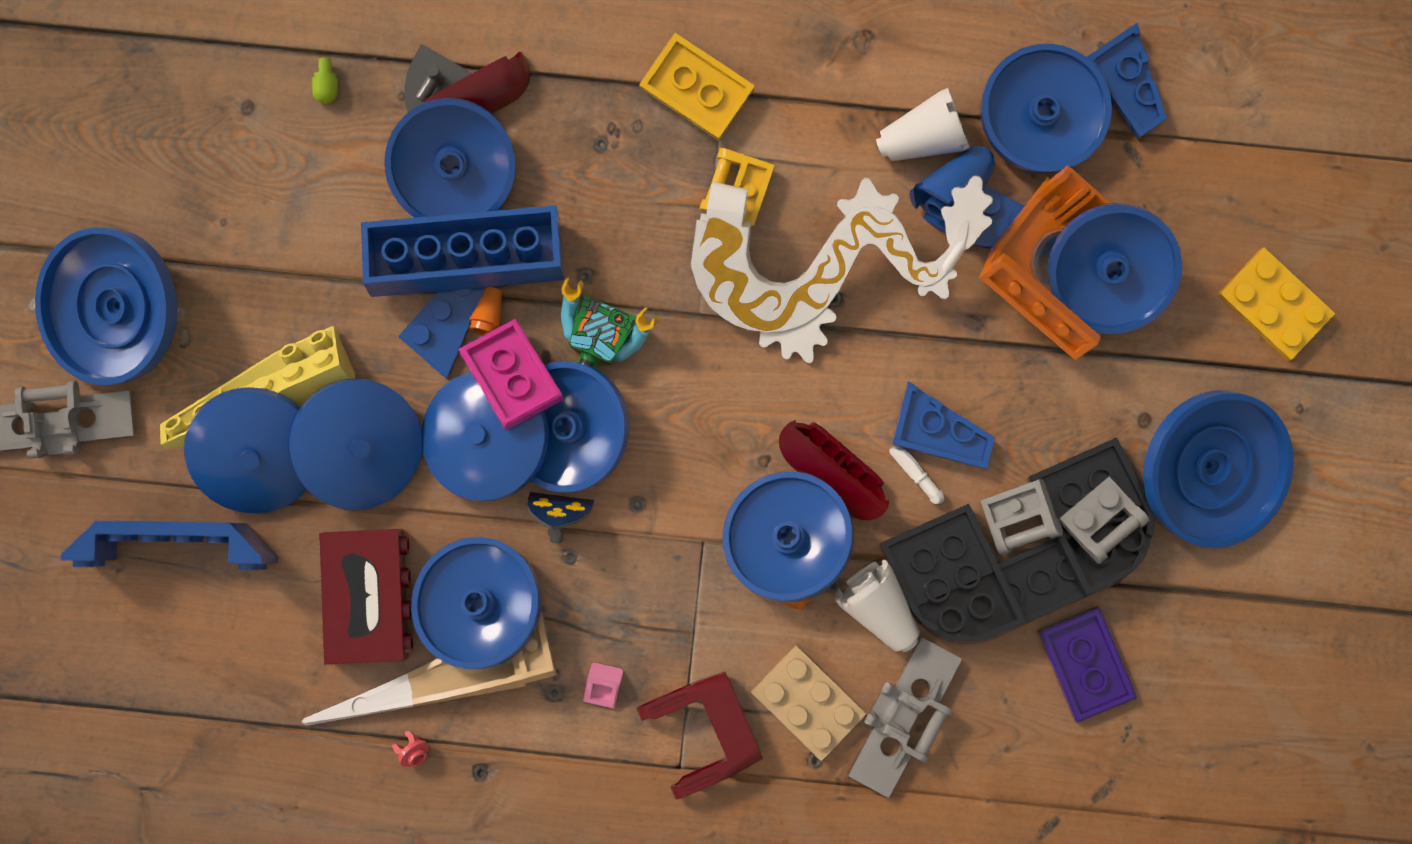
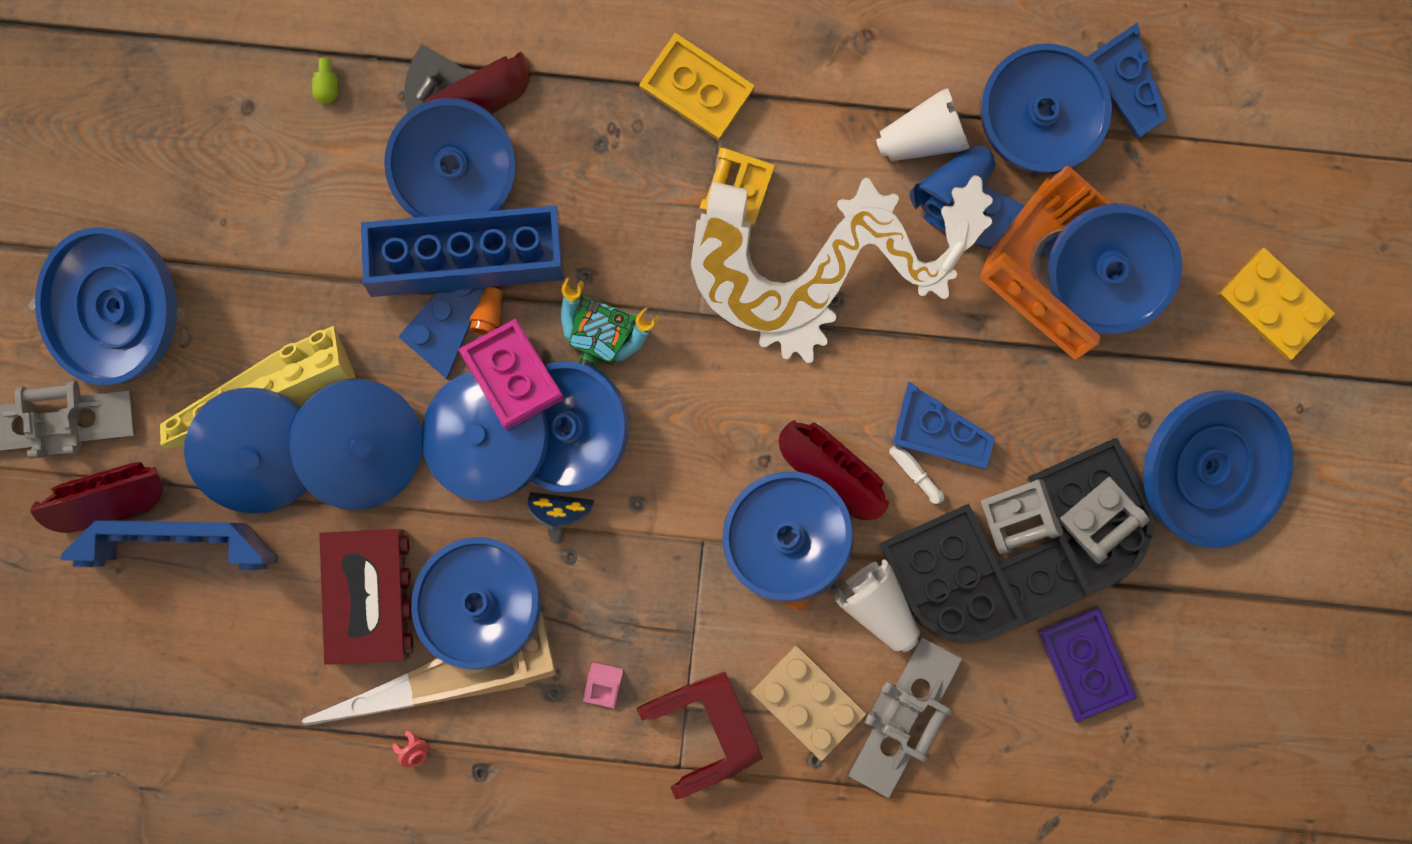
none -> dark red brick [30,462,162,533]

